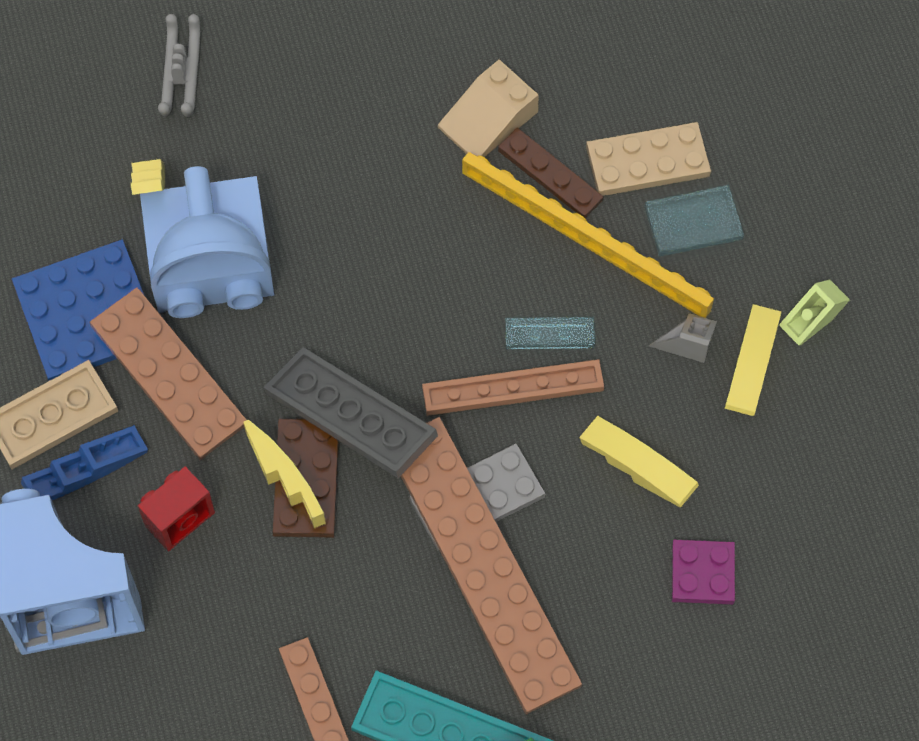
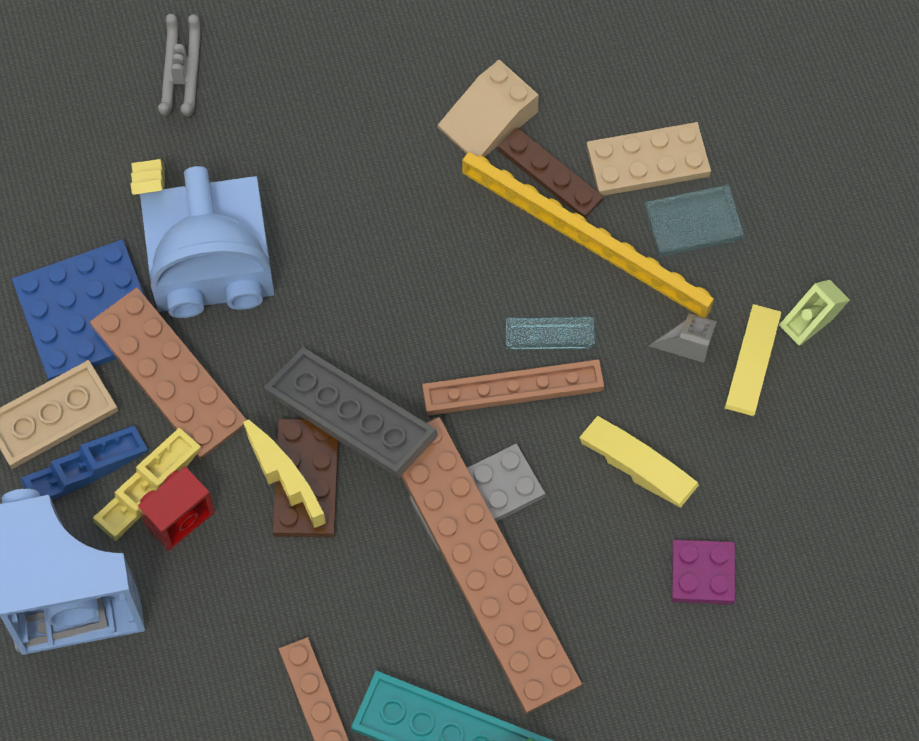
none -> light yellow slope [93,428,201,542]

